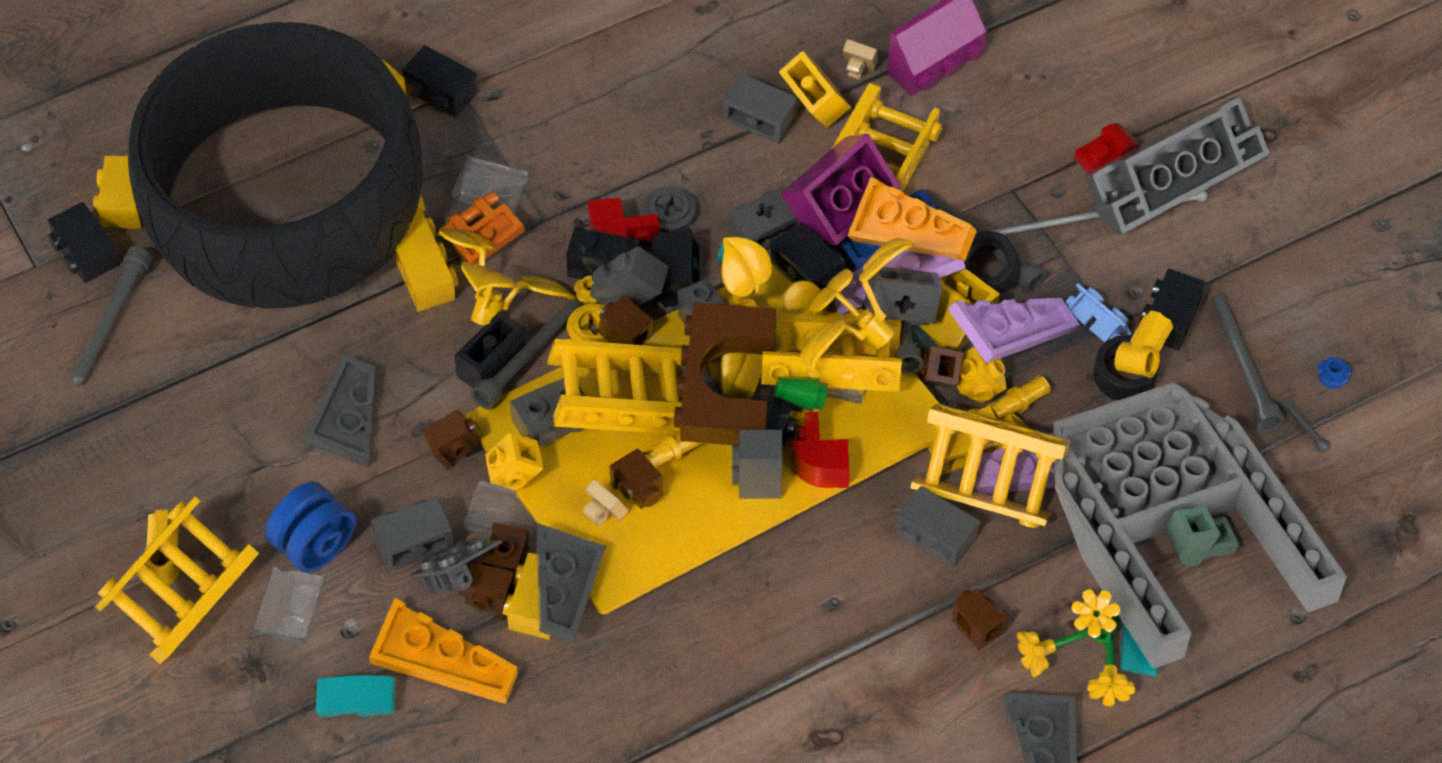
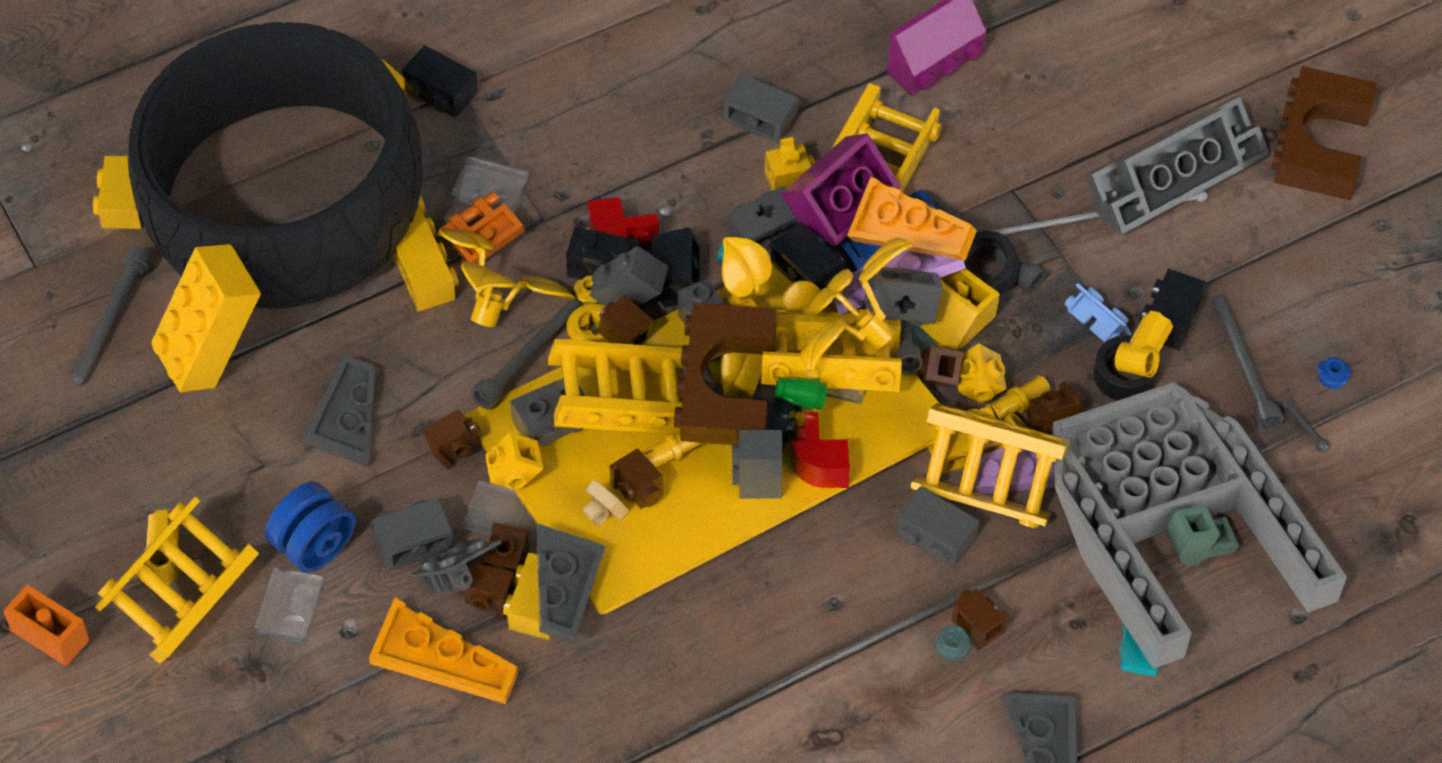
black brick [47,202,120,283] -> none
teal slope [316,675,396,718] -> none
black brick [454,312,526,388] -> none
dark grey gear [643,187,696,233] -> none
yellow brick [779,51,851,128] -> none
tan tile [843,39,879,80] -> none
lavender wing [948,298,1080,363] -> none
yellow plant [1017,589,1135,706] -> none
red brick [1074,123,1141,173] -> none
none -> orange brick [3,584,90,667]
none -> yellow brick [151,244,261,393]
none -> yellow brick [764,137,815,191]
none -> clear light blue plate [935,625,971,661]
none -> reddish brown brick [1026,382,1082,435]
none -> reddish brown arch [1271,66,1377,200]

